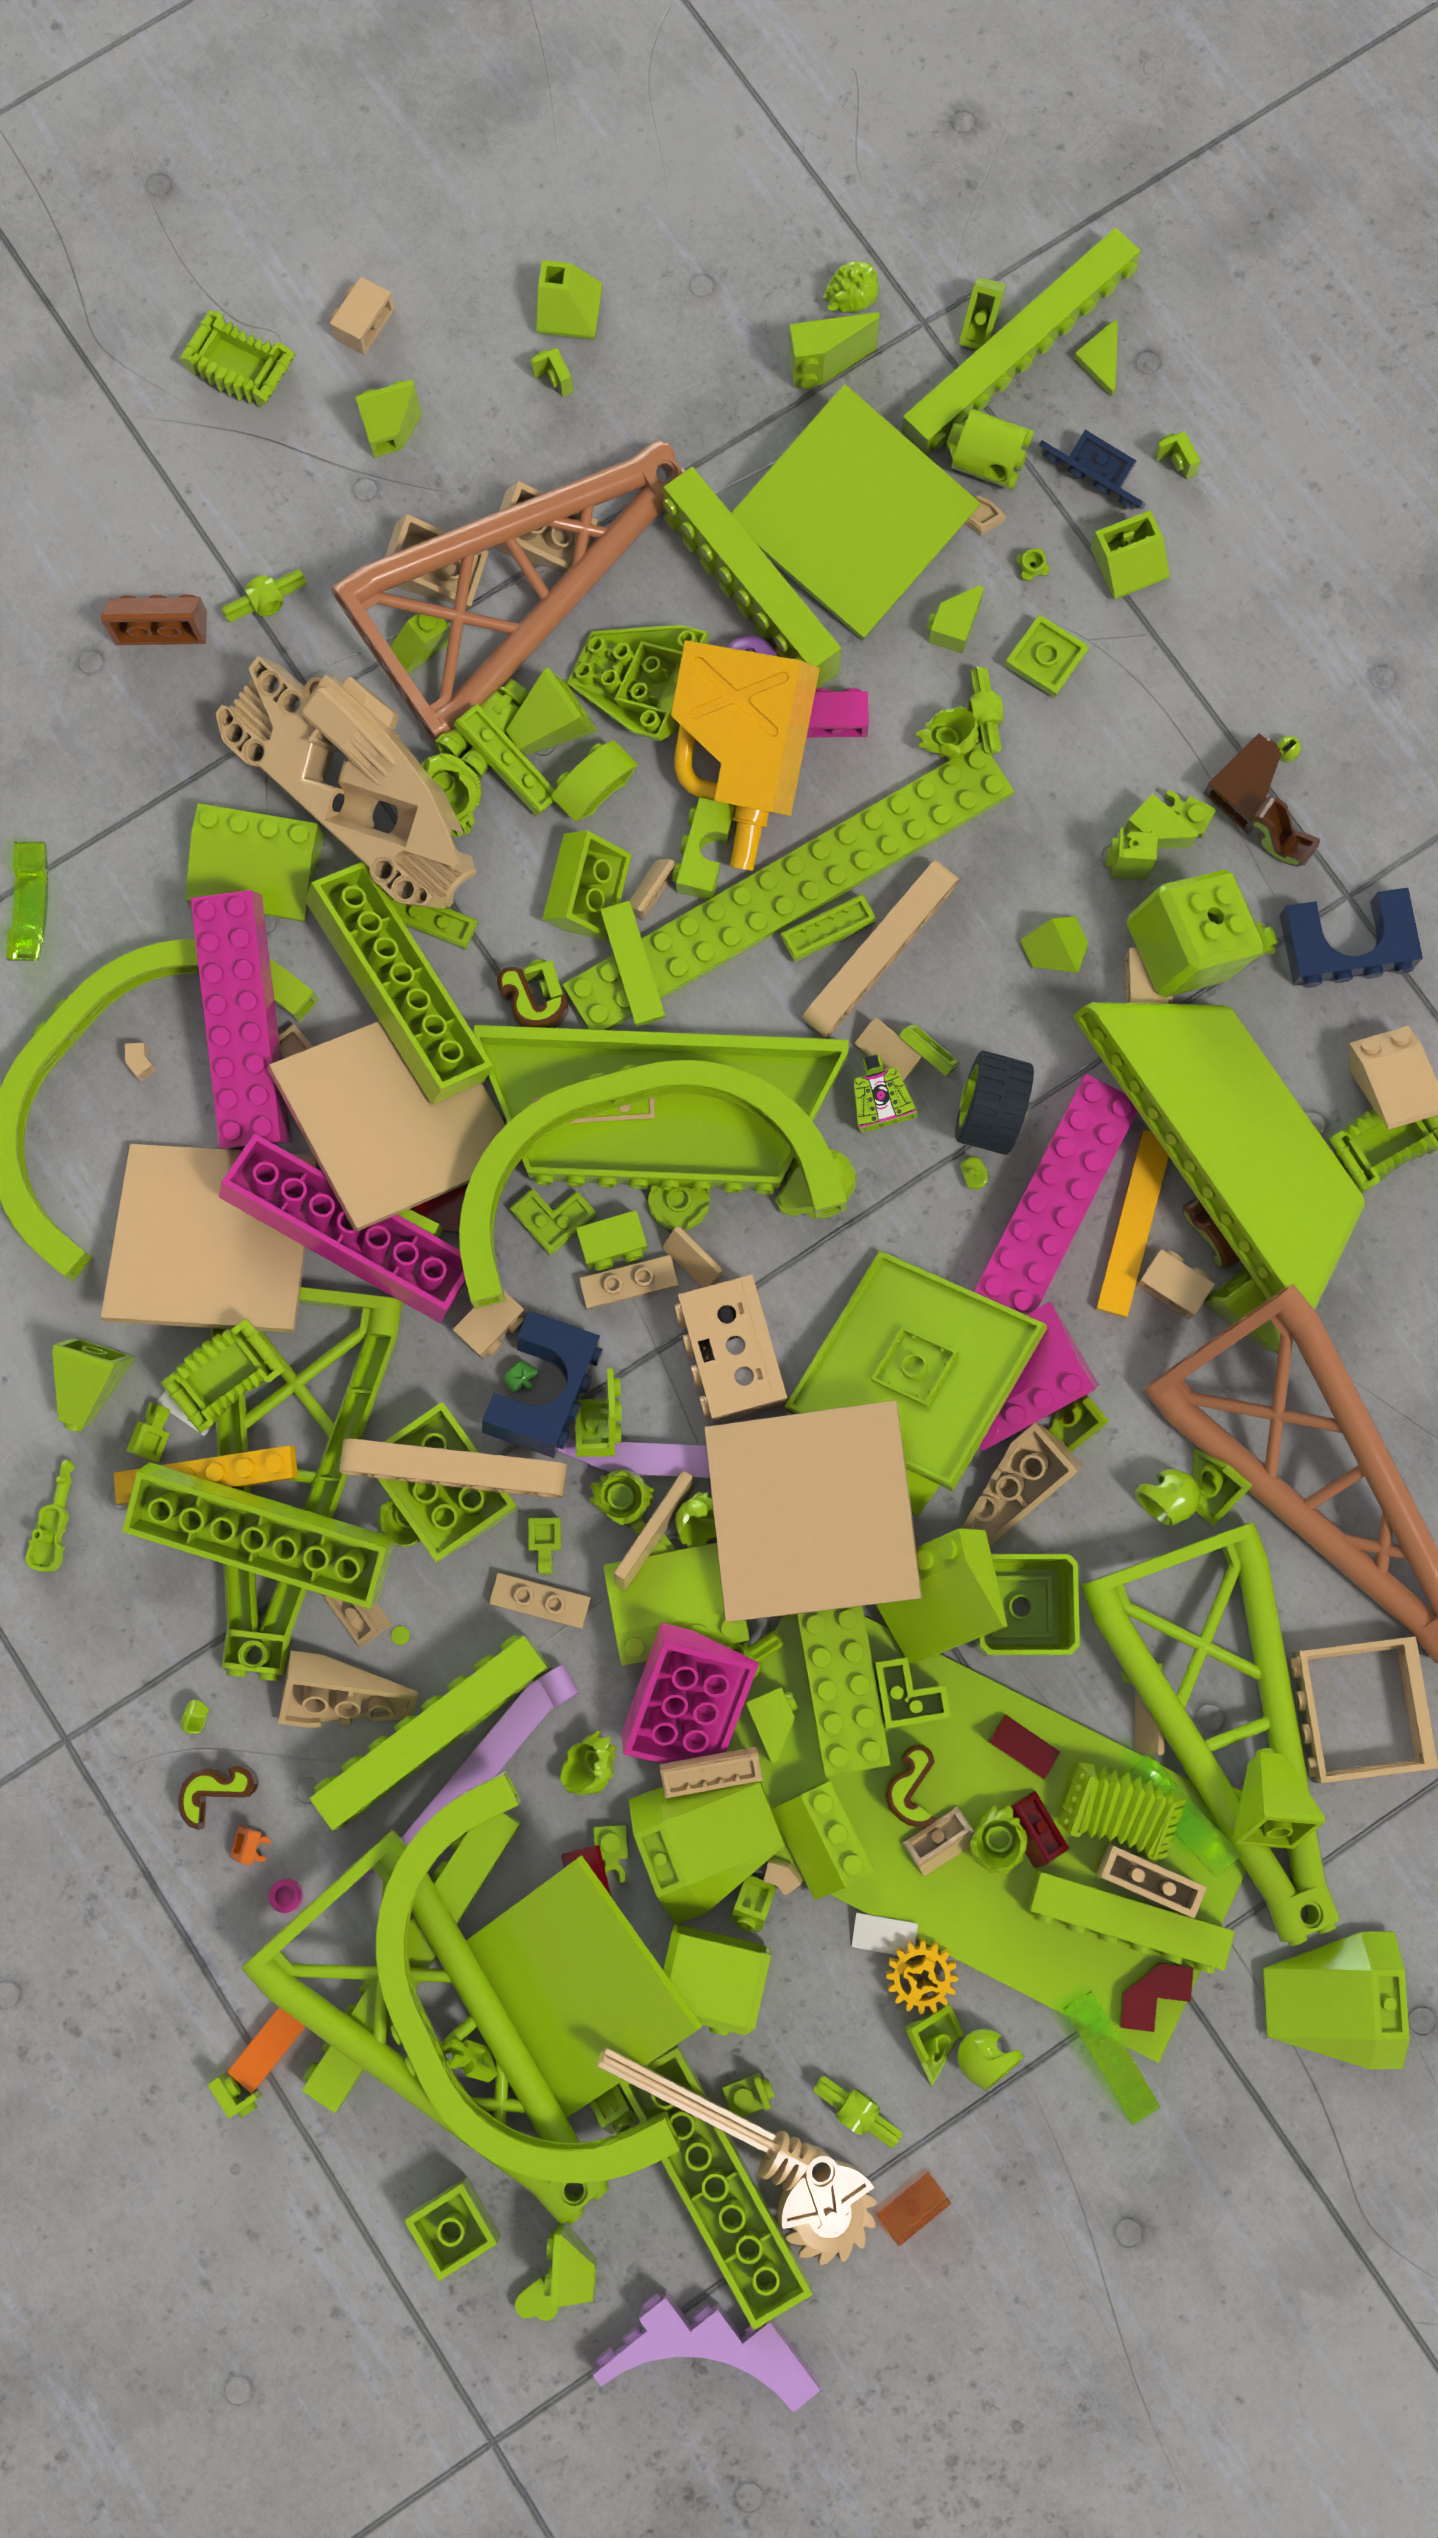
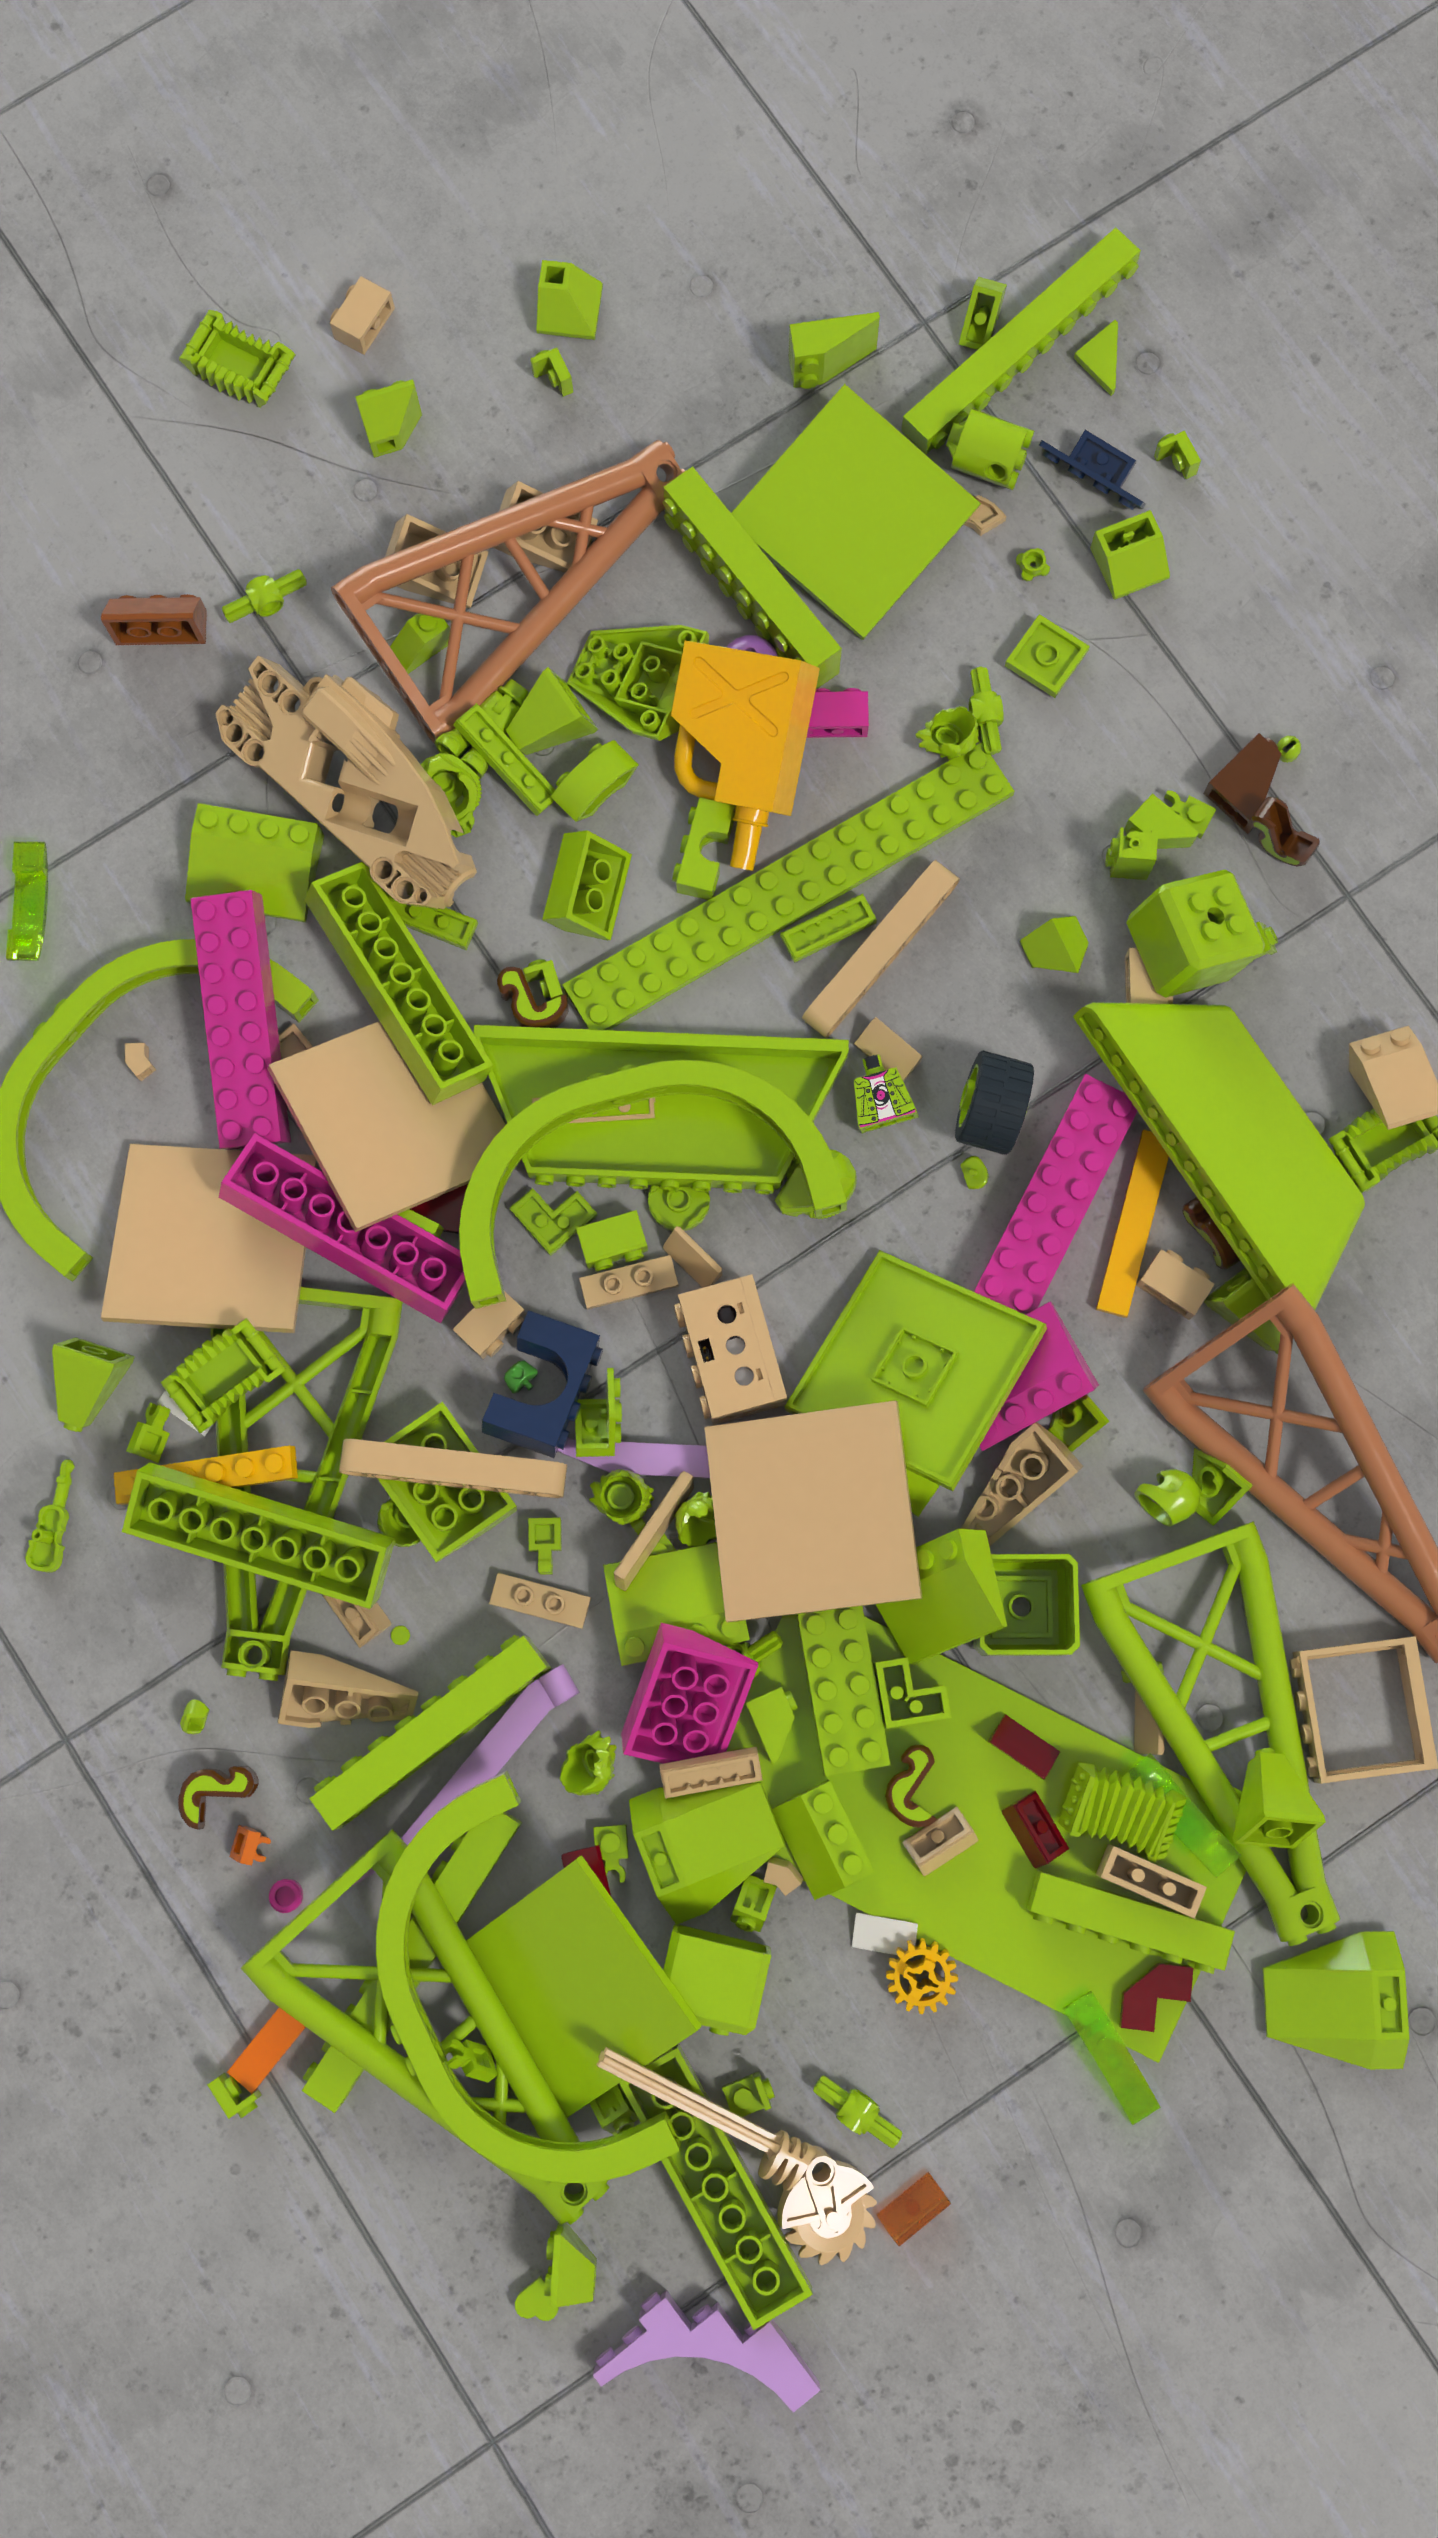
lime brick [404,2176,501,2282] -> none
lime tile [600,900,666,1027] -> none
tan slope [630,859,675,921] -> none
lime hair [822,261,880,313] -> none
lime tile [899,1024,960,1076] -> none
lime slope [903,2004,964,2087] -> none
lime slope [926,585,984,654] -> none
lime helmet [957,2029,1025,2091] -> none
lime hair [969,1805,1027,1874] -> none
dark blue arch [1279,887,1423,988] -> none

